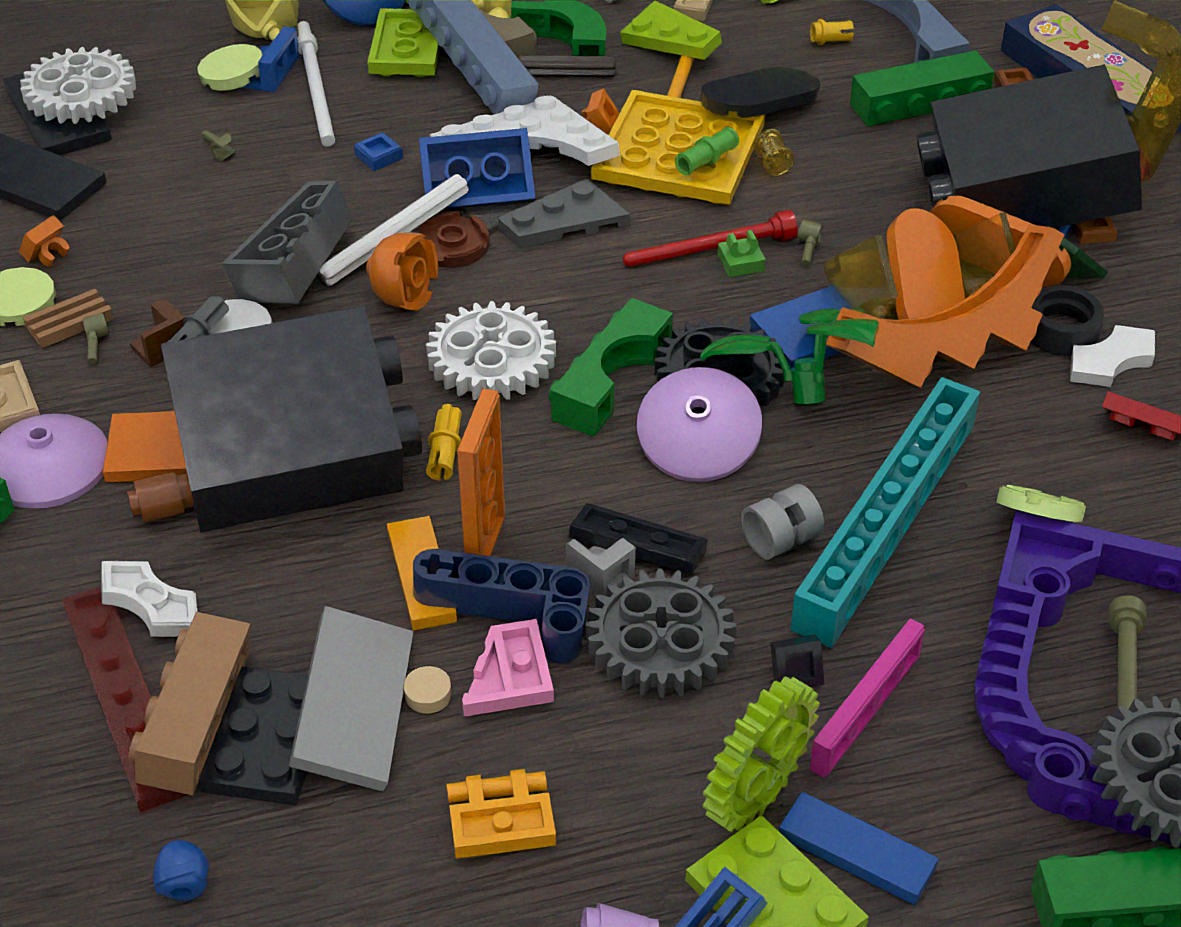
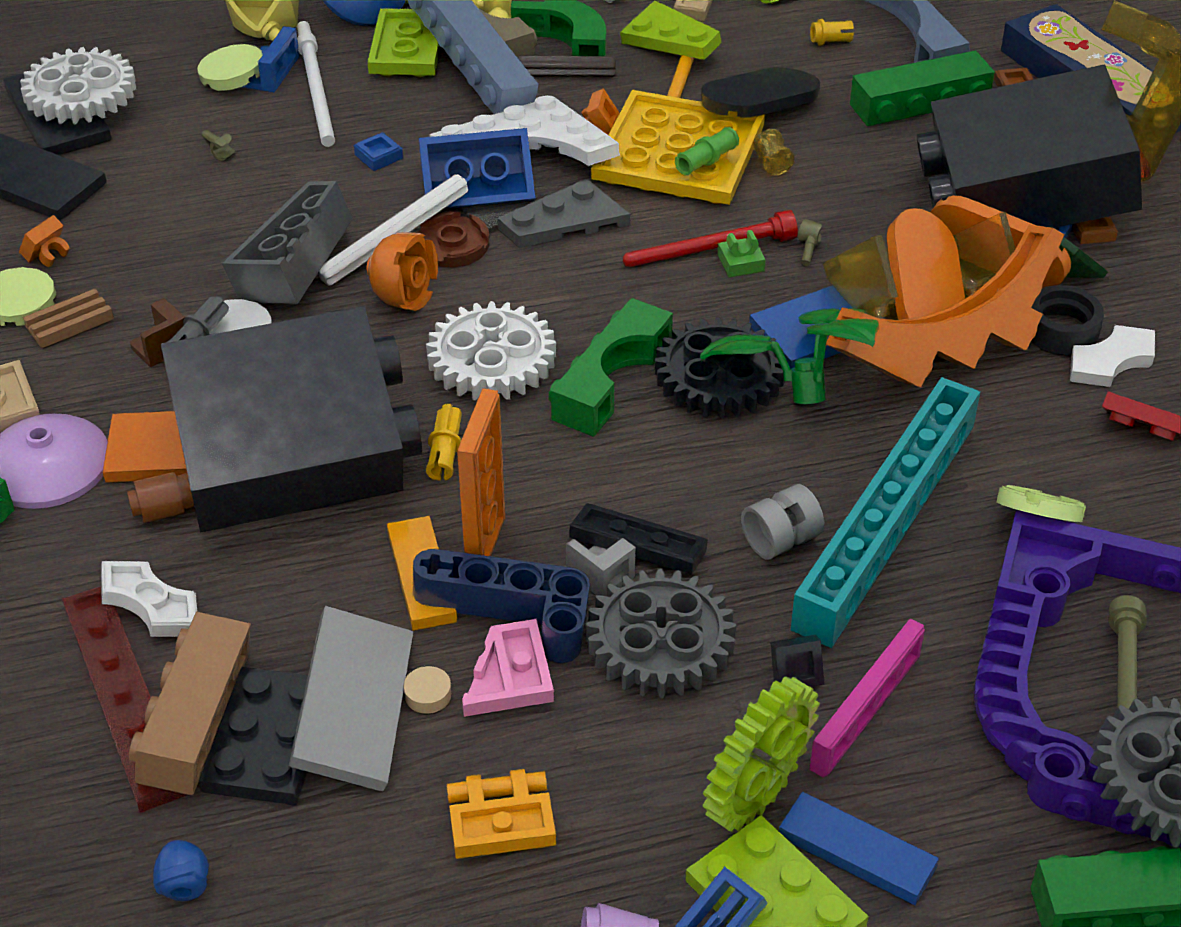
olive hand [83,313,109,364] -> none
lavender dish [637,367,762,482] -> none

